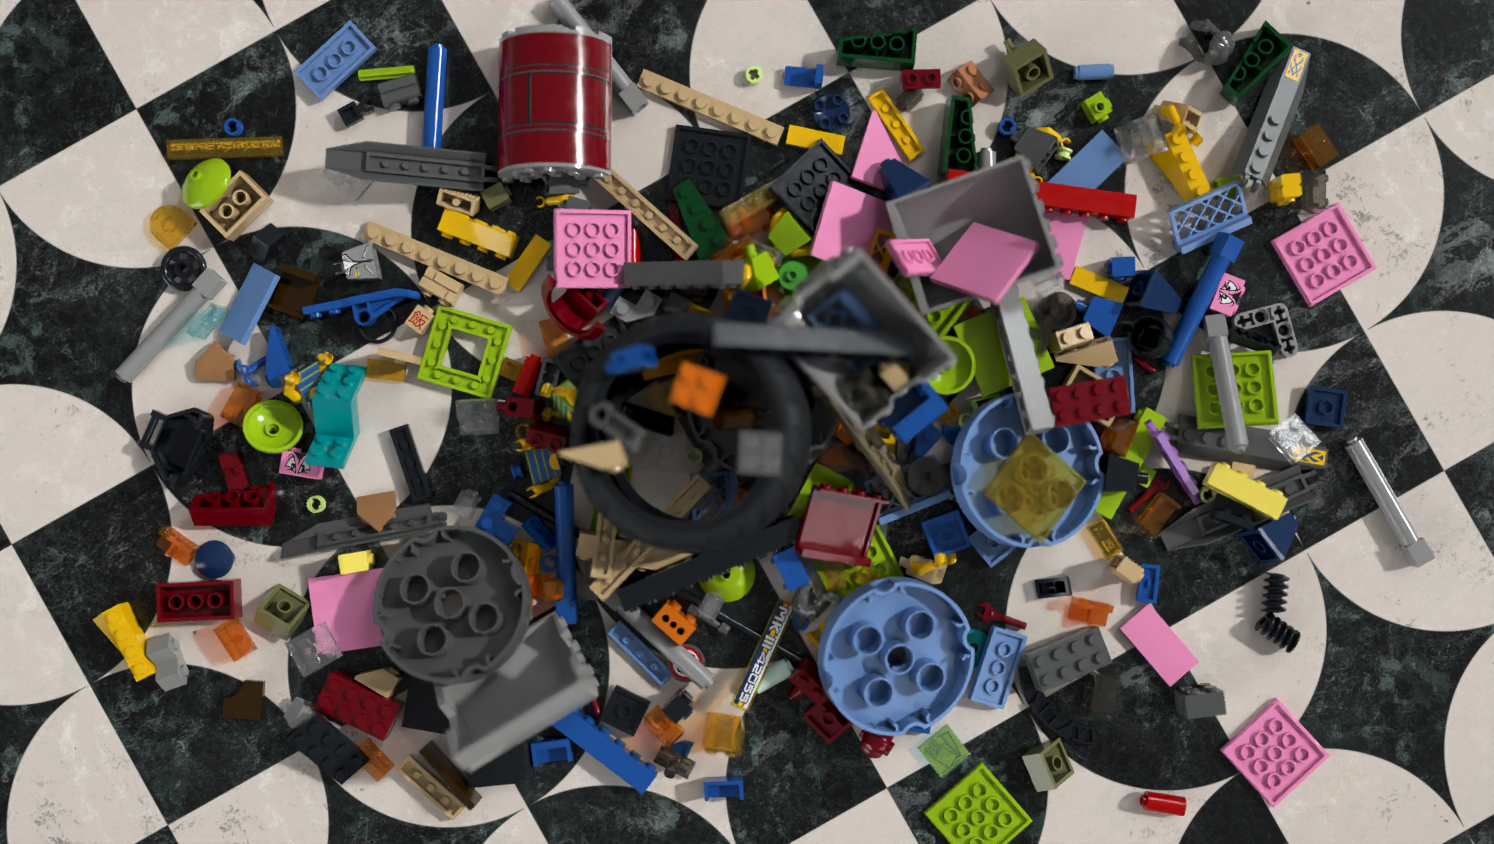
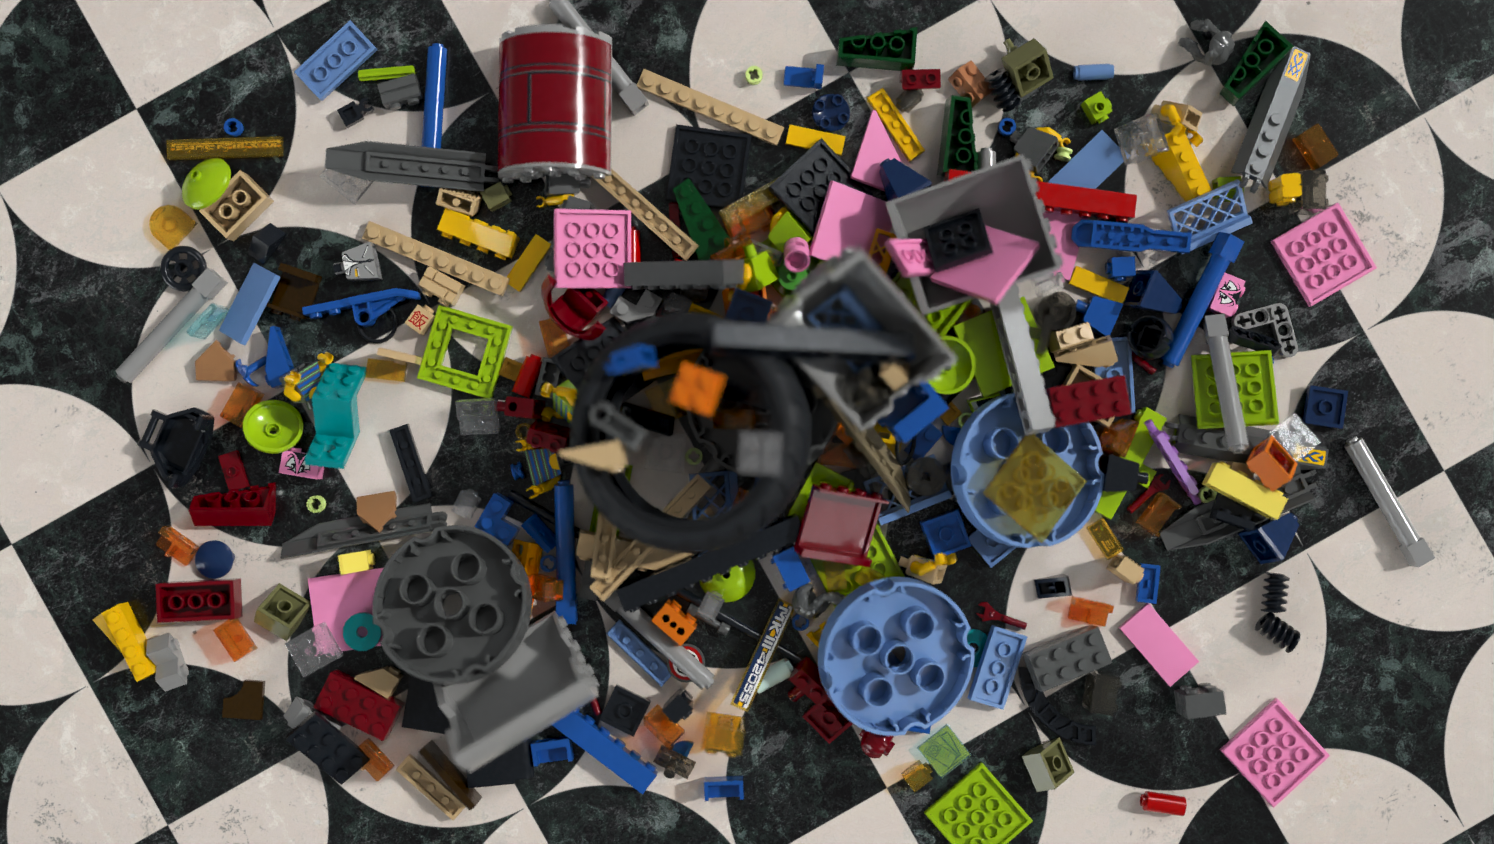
none -> teal tile [343,612,382,651]
none -> bright pink wheel [784,237,810,272]
none -> clear yellow brick [901,759,933,793]
none -> black plate [923,208,993,273]
none -> black piece [985,68,1021,112]
none -> blue piece [1071,220,1192,254]
none -> orange piece [1246,435,1298,492]

